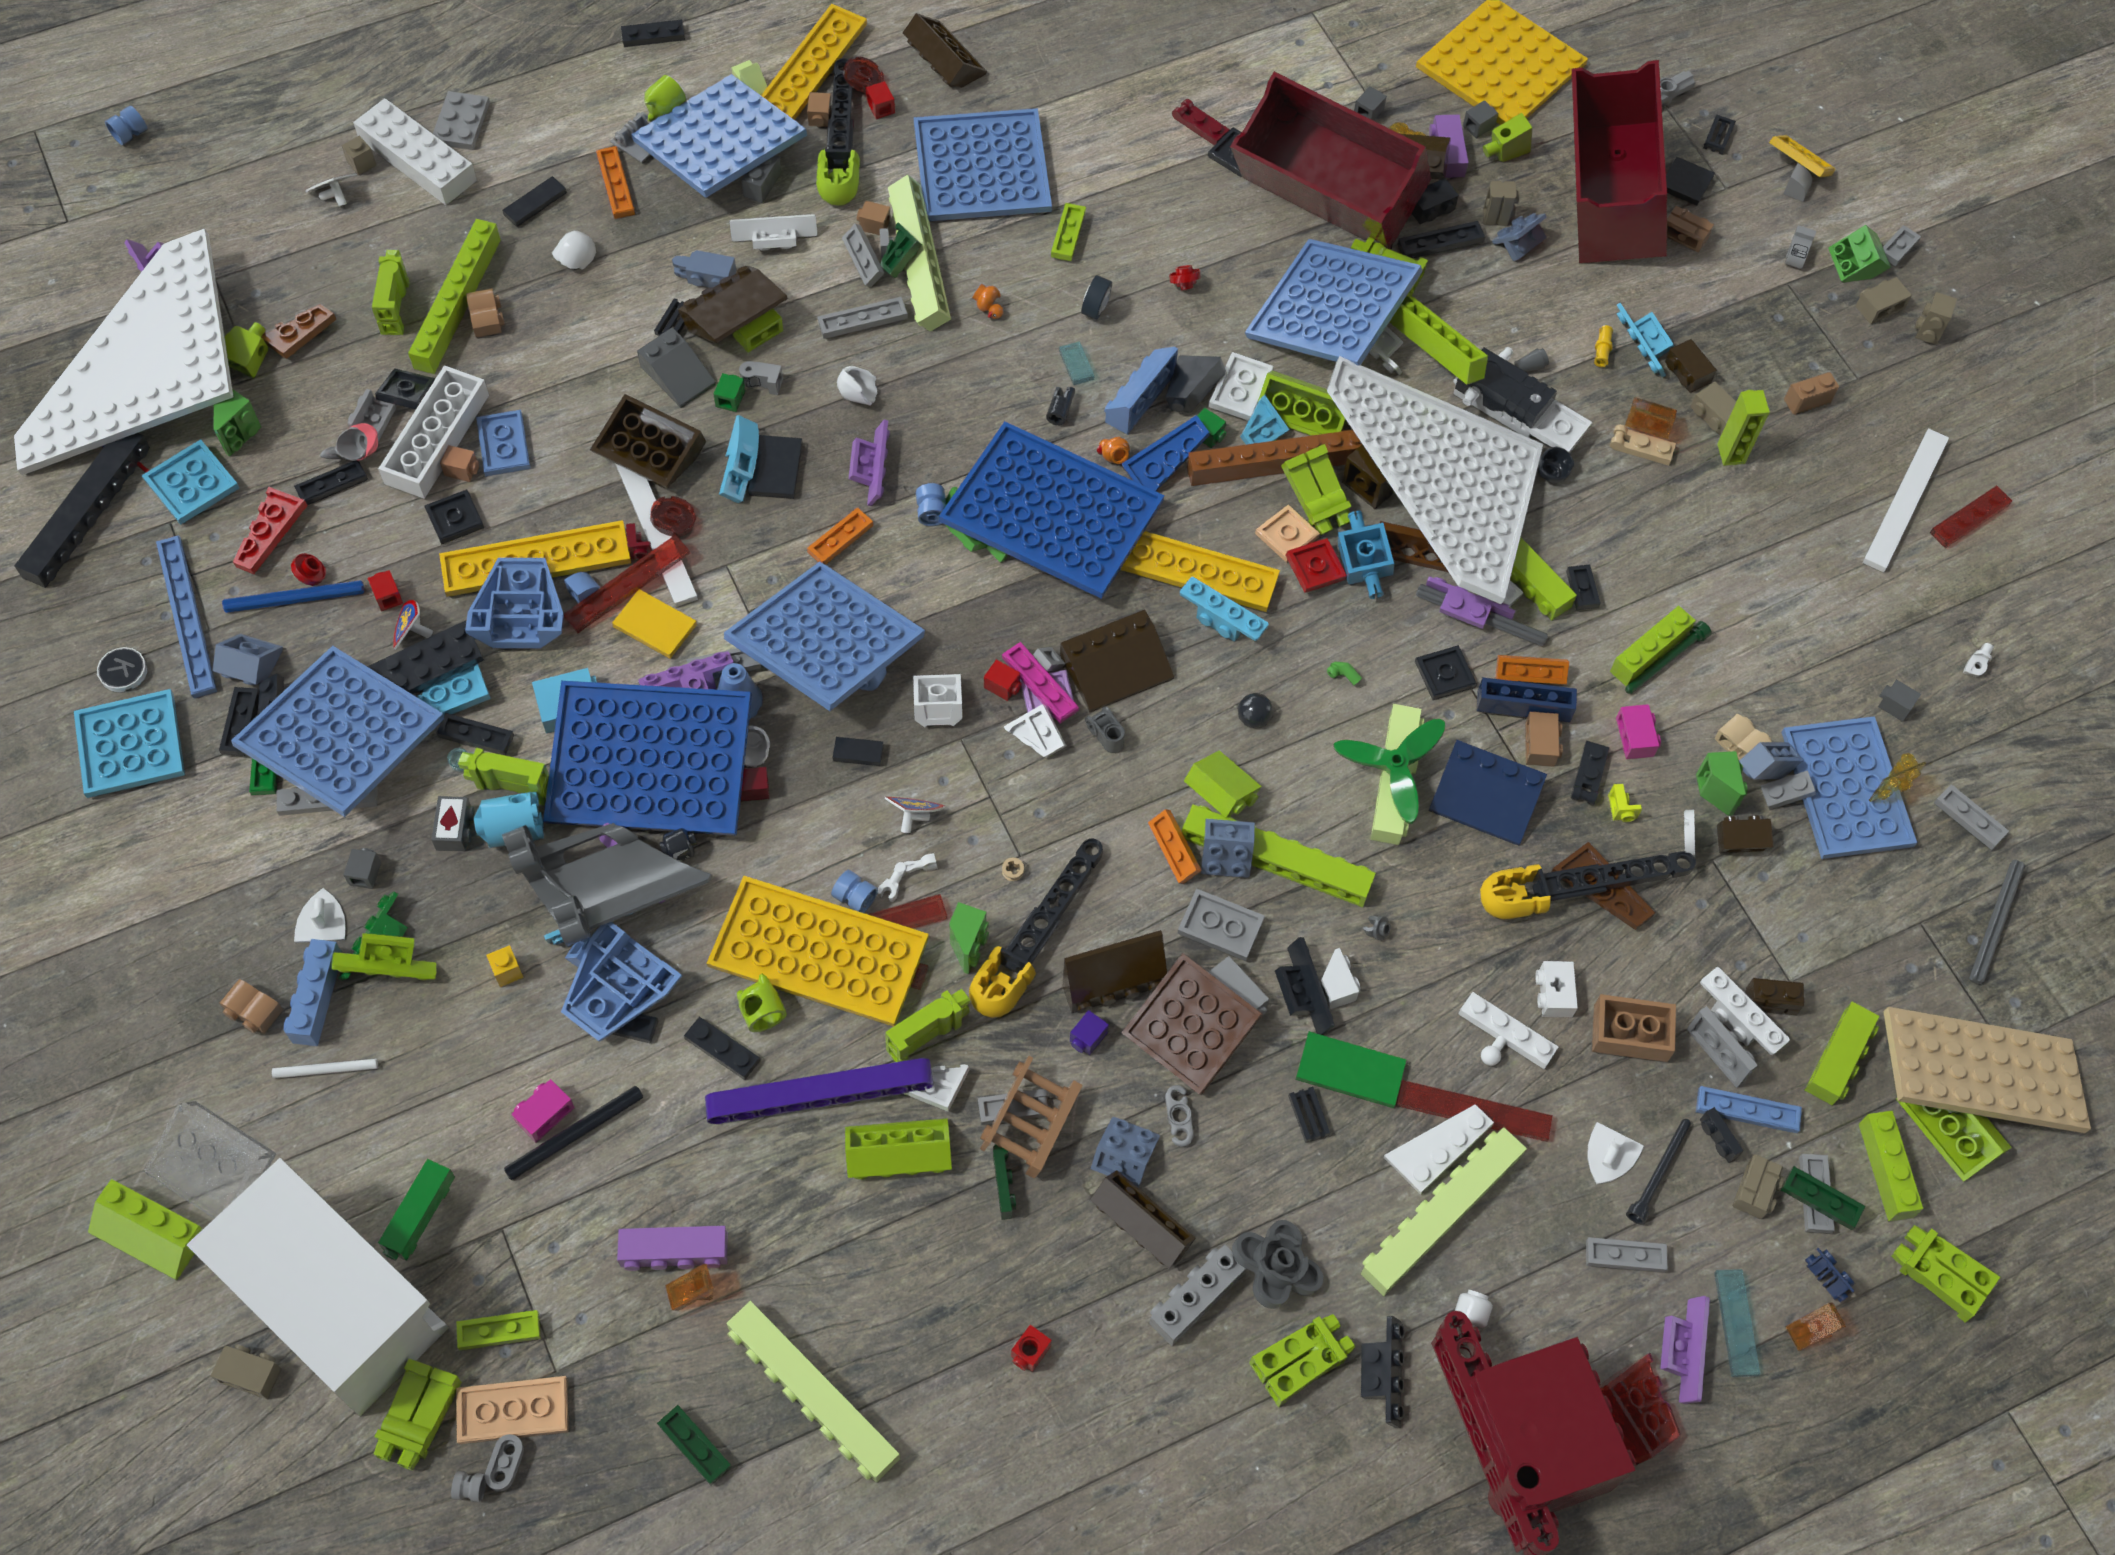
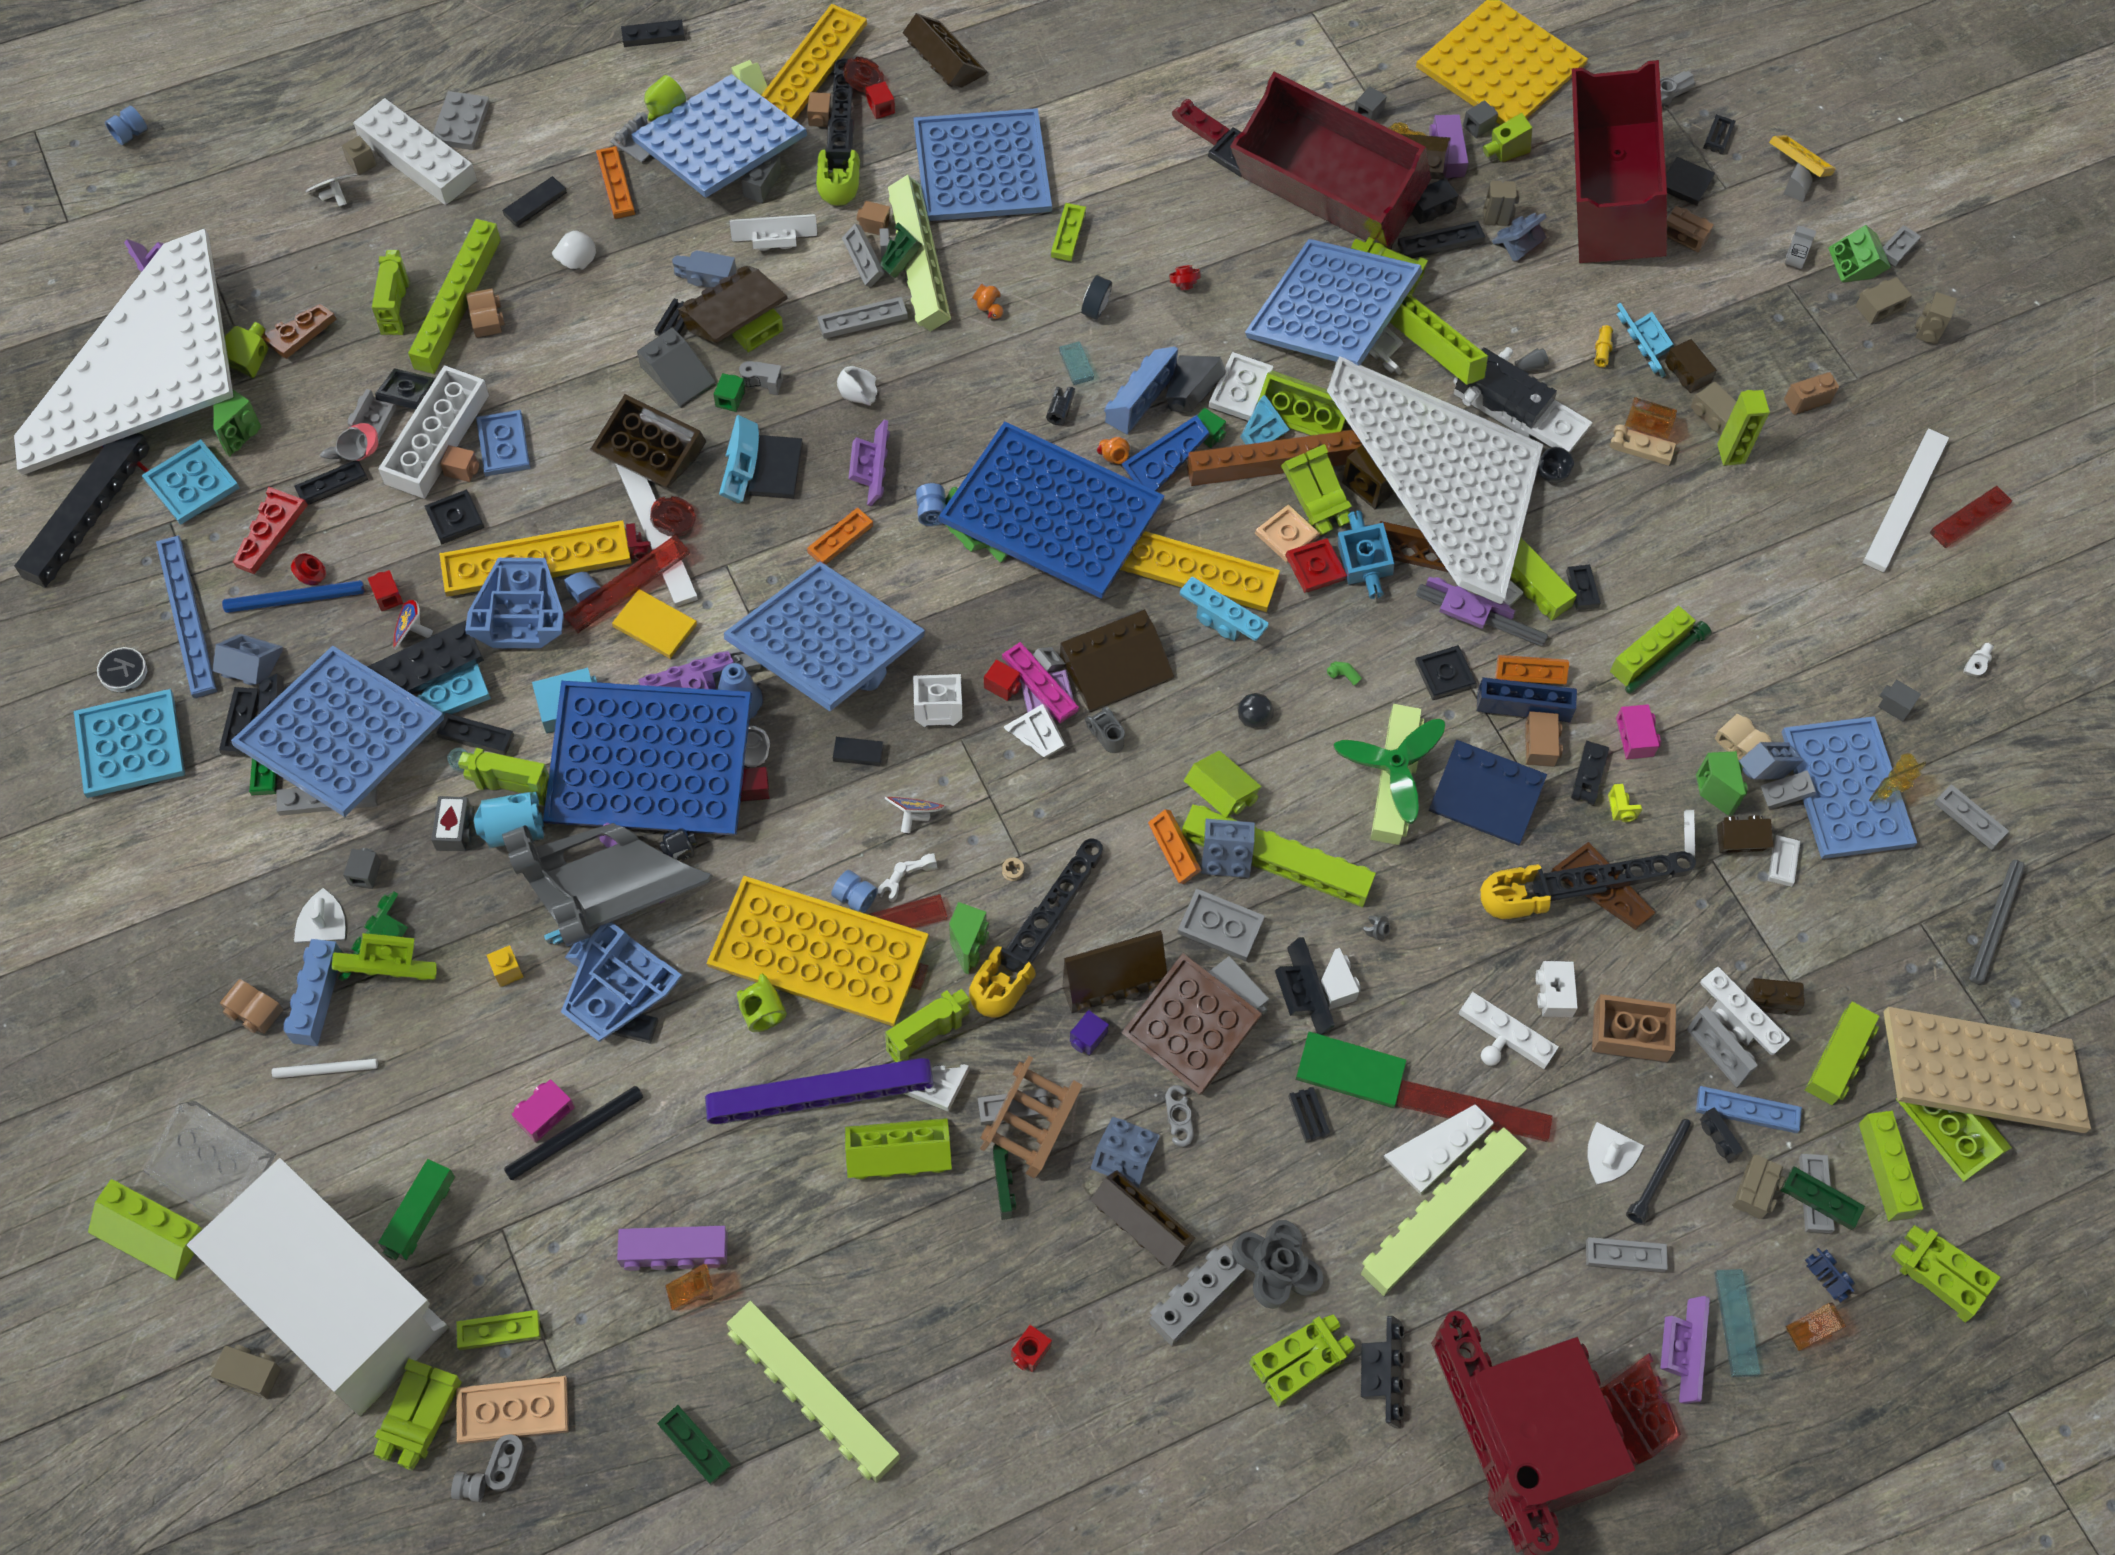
black plate [684,1016,760,1080] -> none
white head [1455,1289,1493,1328] -> none
none -> white tile [1768,835,1800,887]

